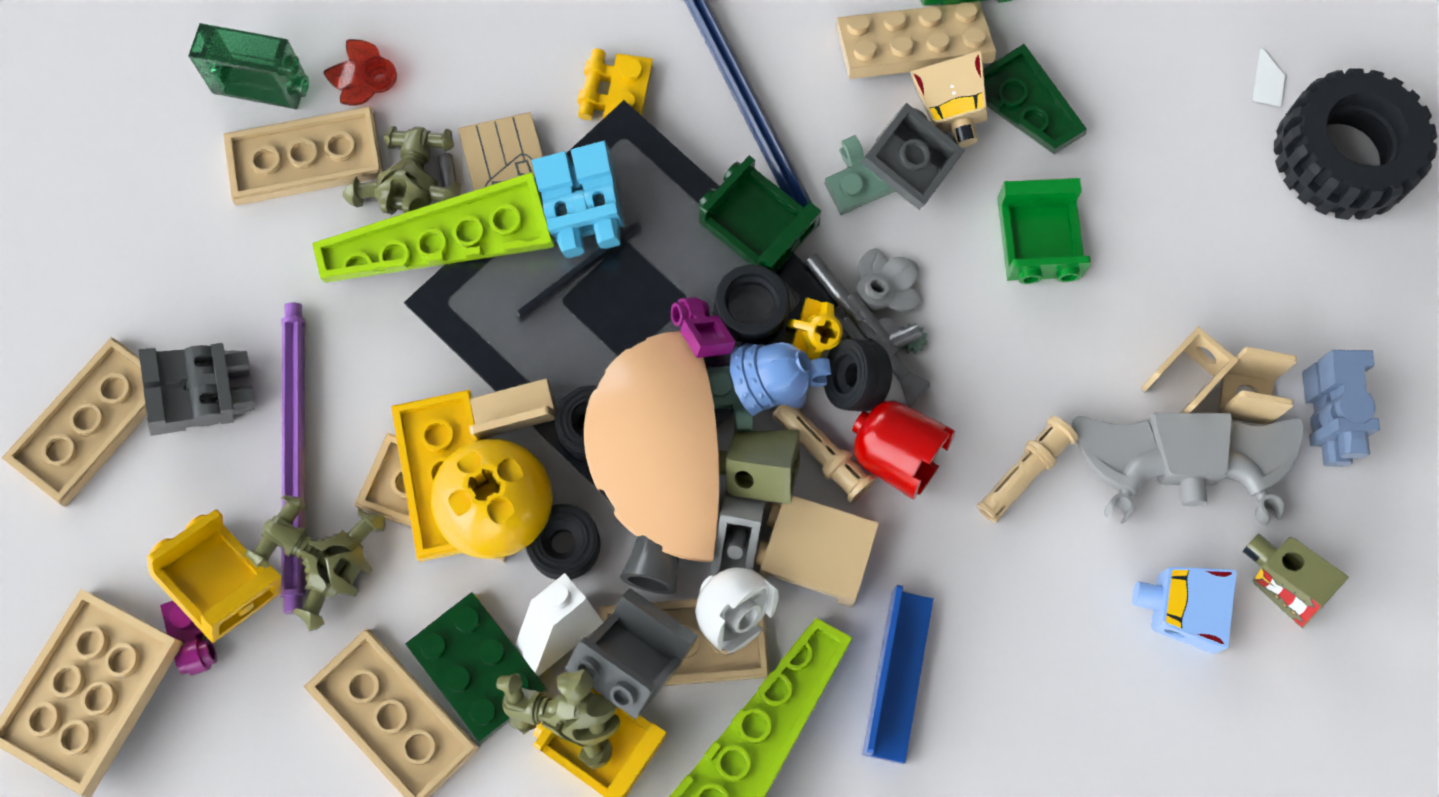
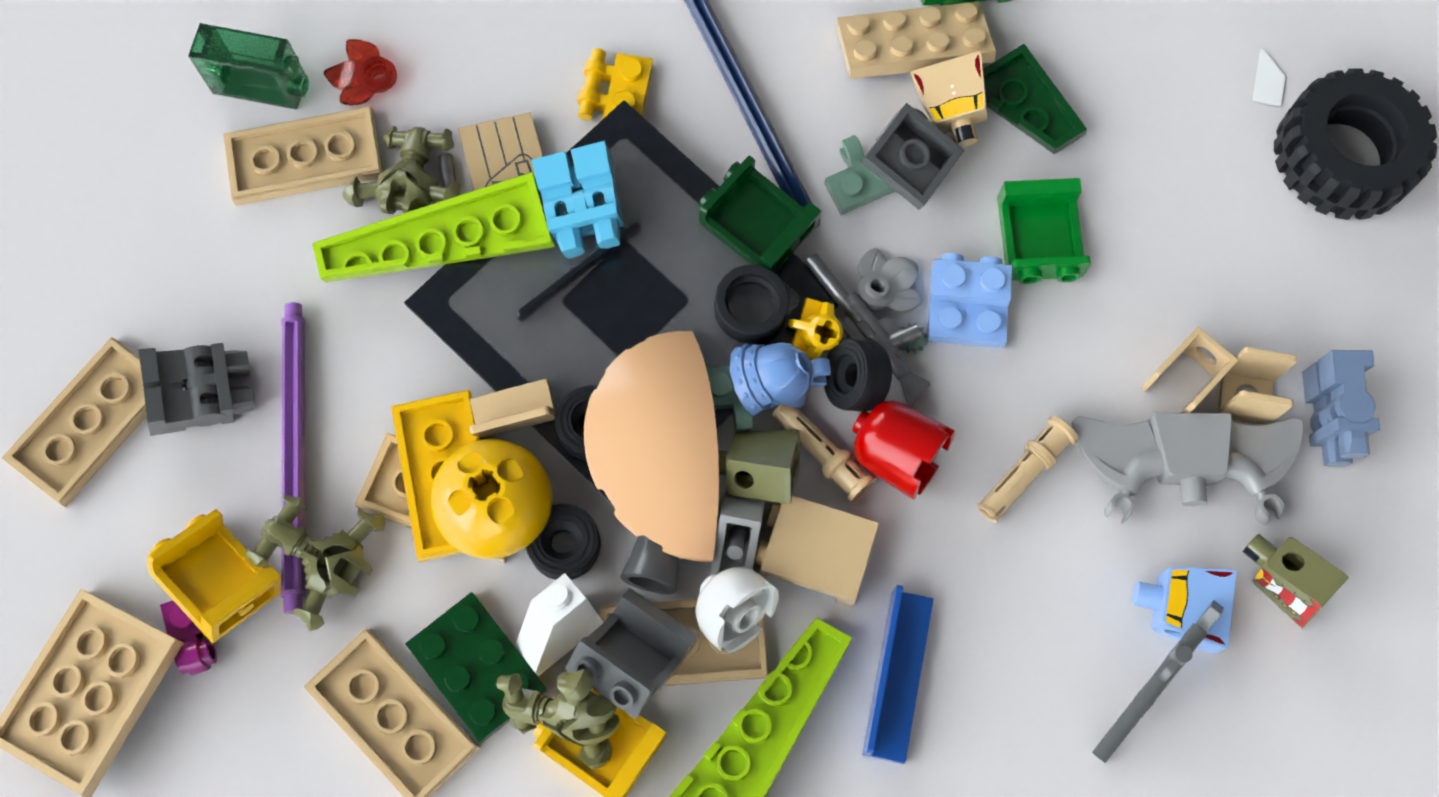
magenta plate [671,297,735,358] -> none
none -> light blue plate [927,253,1012,348]
none -> dark grey piece [1092,600,1224,763]

